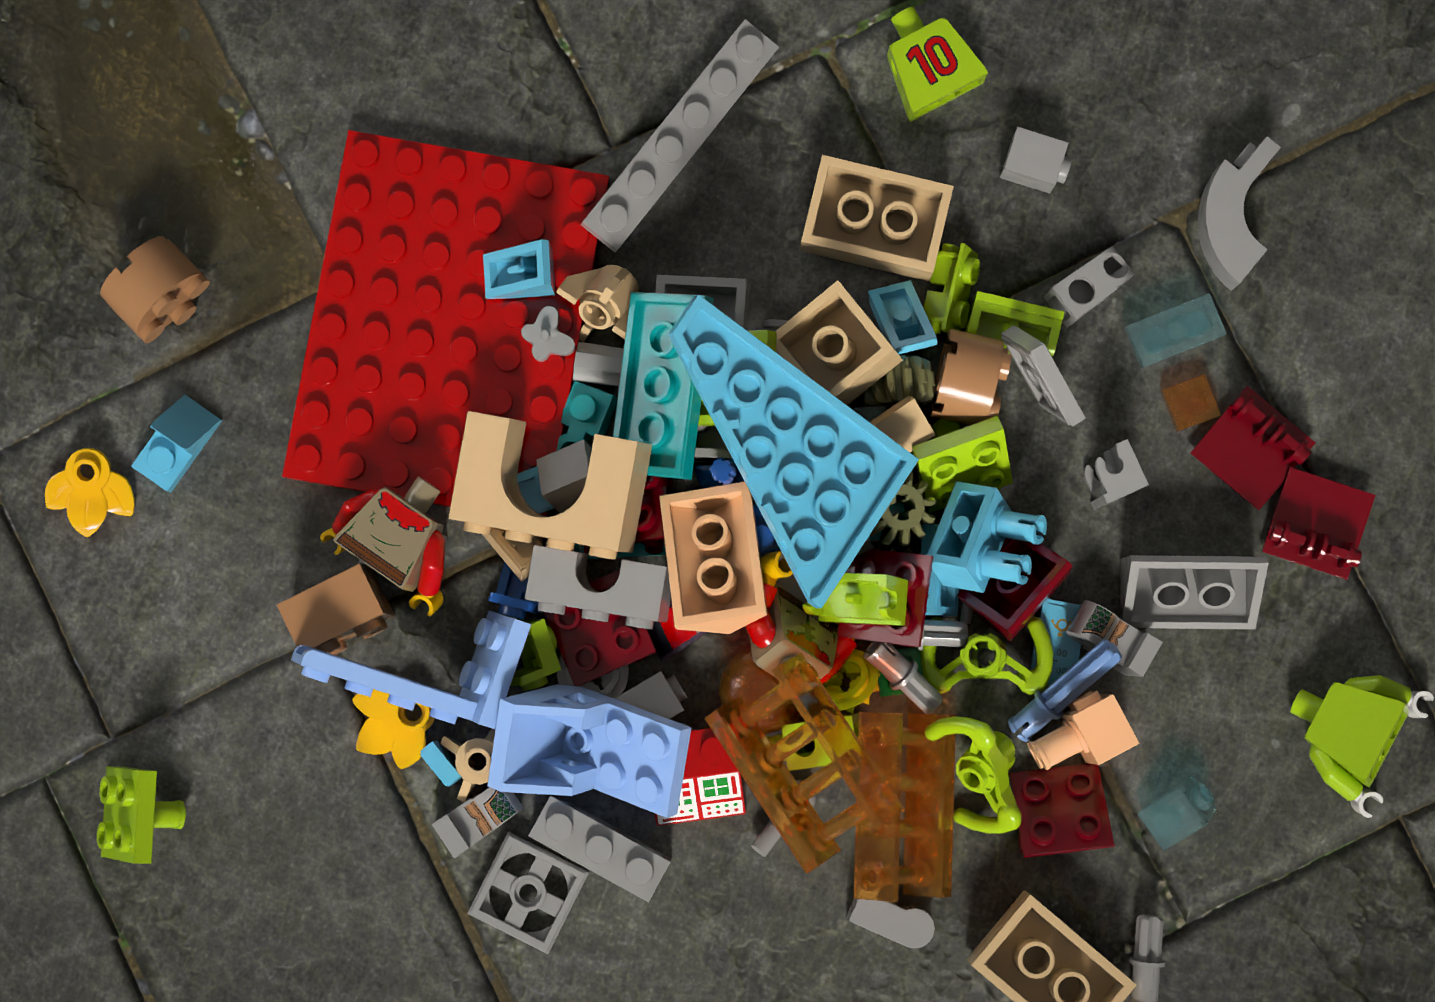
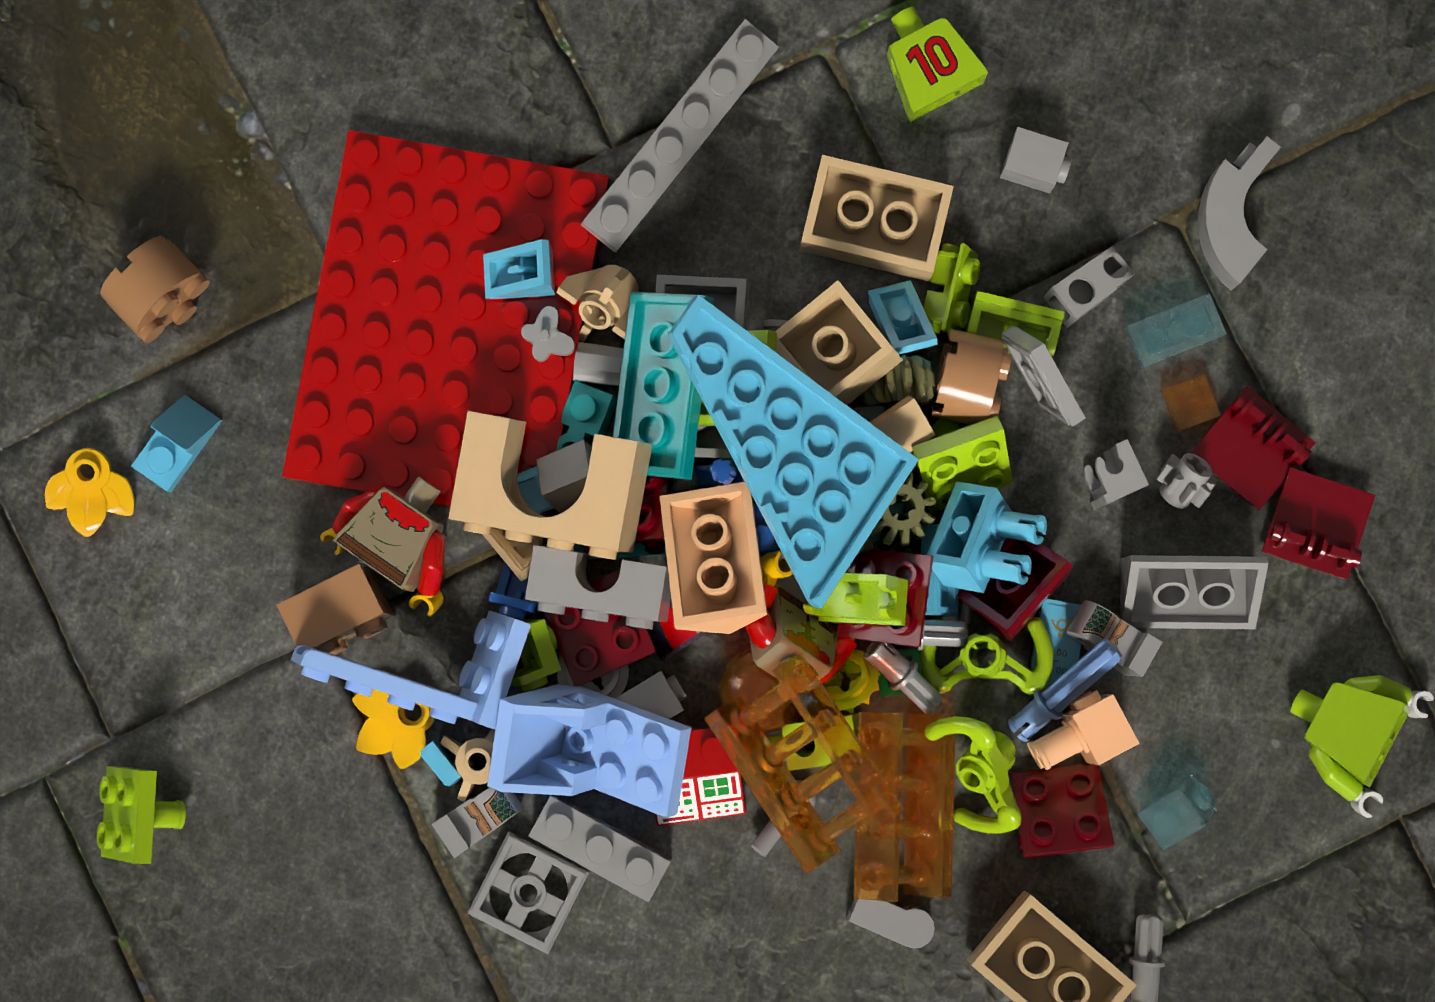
none -> light grey gear [1156,453,1216,509]

